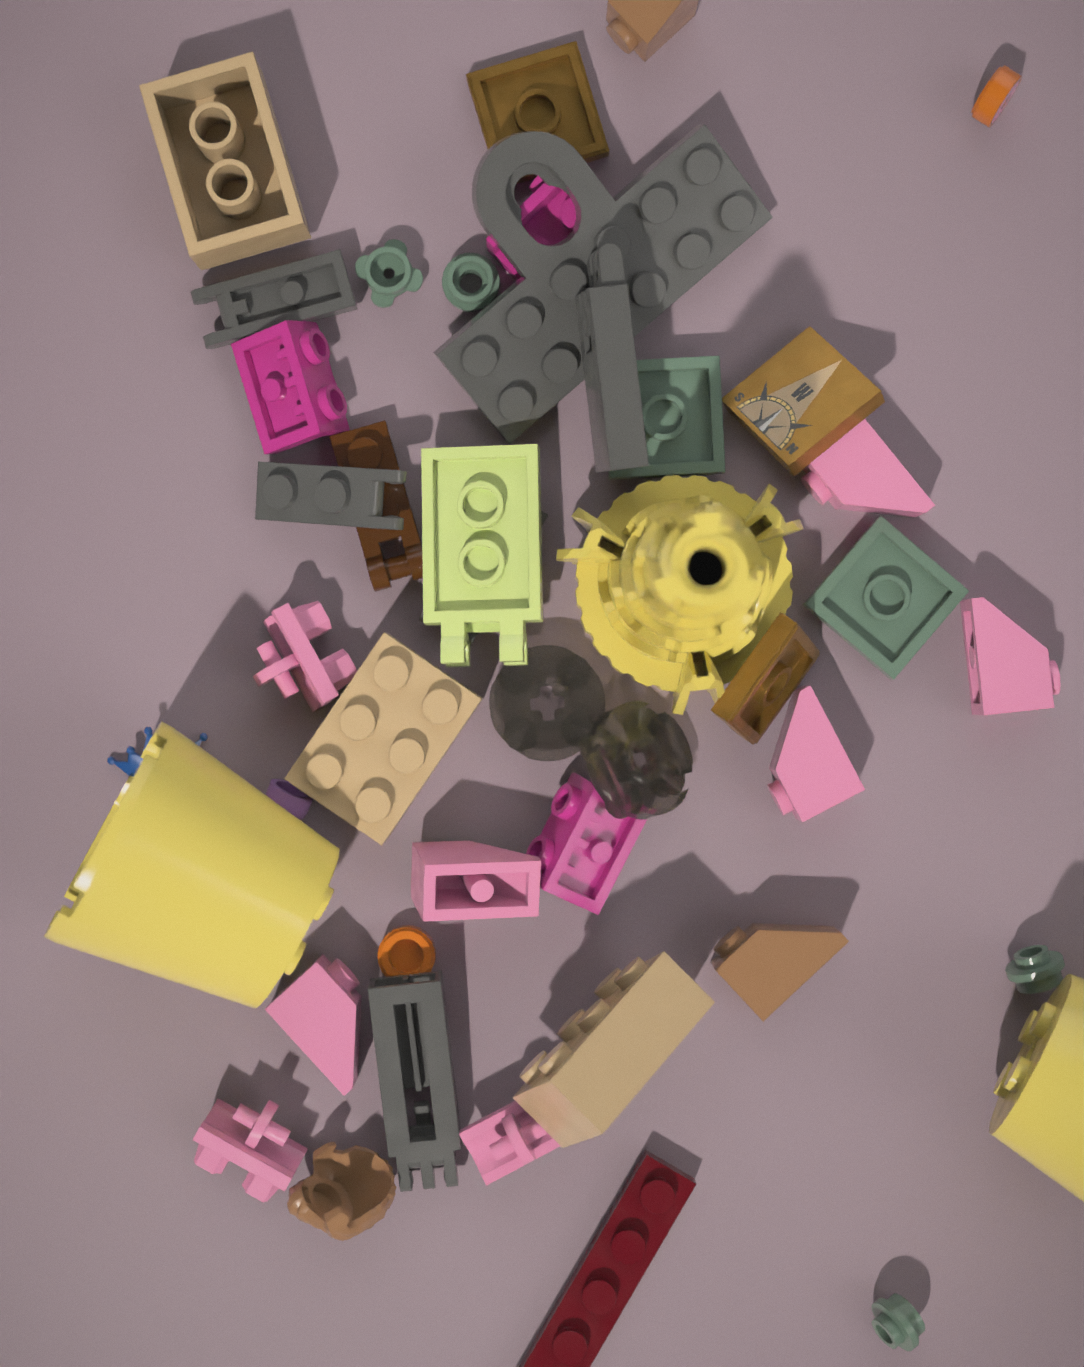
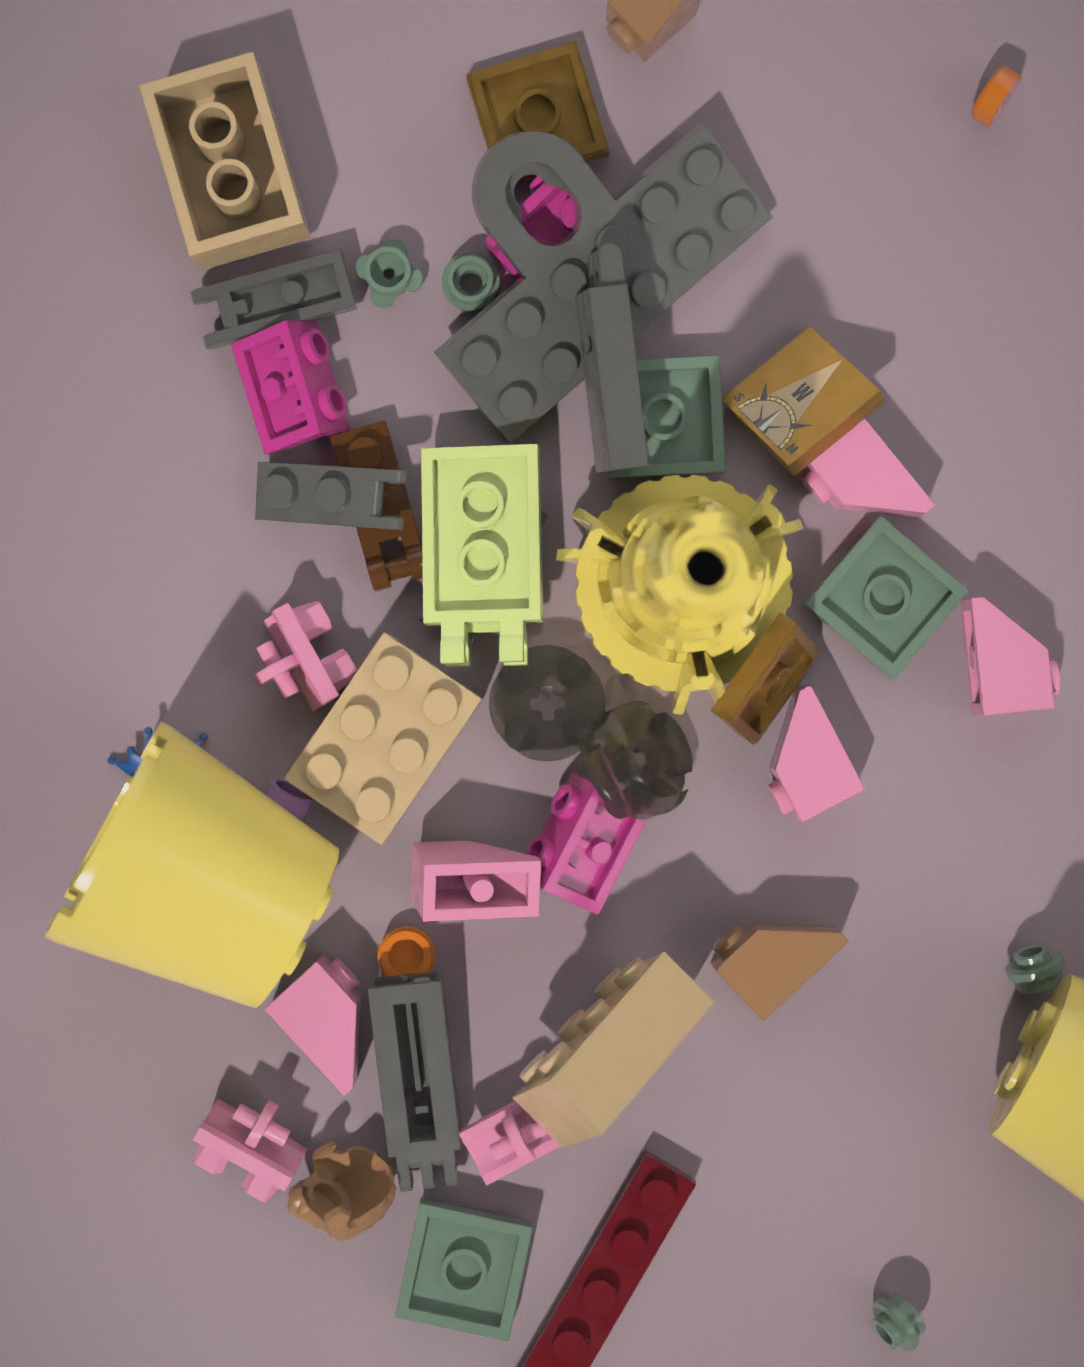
none -> sand green plate [395,1198,533,1341]

